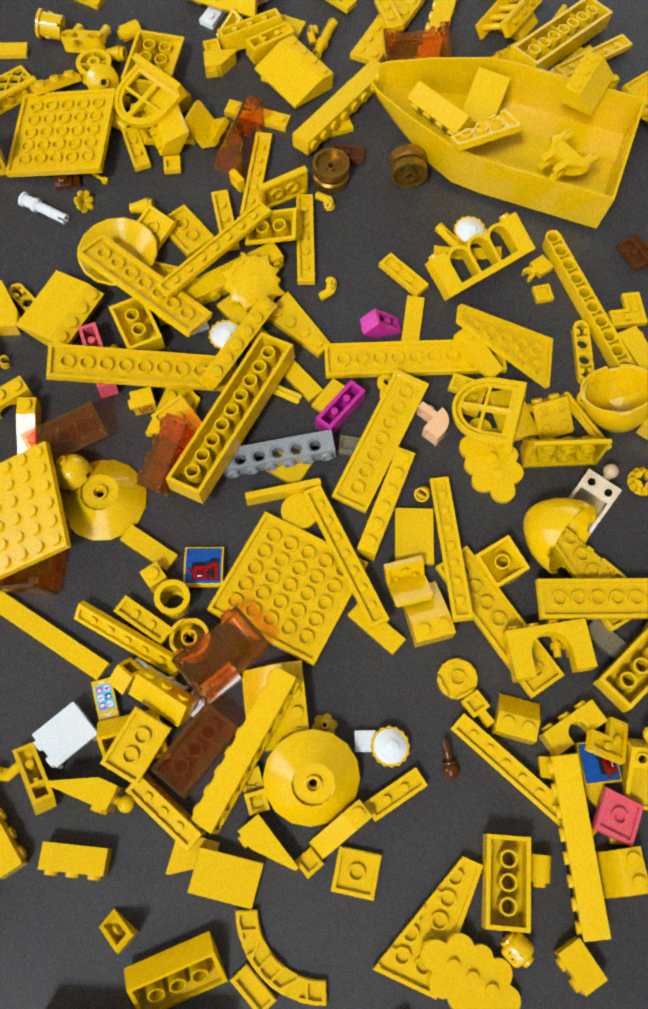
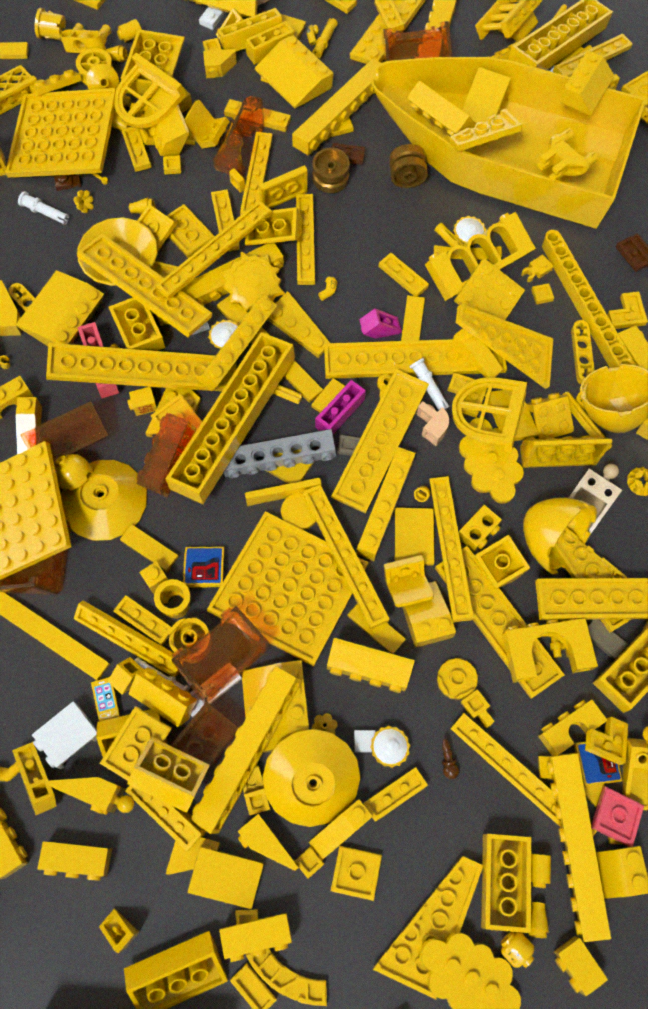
yellow arm [315,191,335,211] -> none
yellow slope [491,693,540,745] -> none
none -> yellow slope [127,737,210,813]
none -> yellow brick [219,913,292,962]
none -> yellow slope [327,638,415,693]
none -> white pin [409,358,450,410]
none -> yellow plate [454,258,525,320]
none -> yellow brick [458,505,502,552]
none -> yellow cone [529,902,549,938]

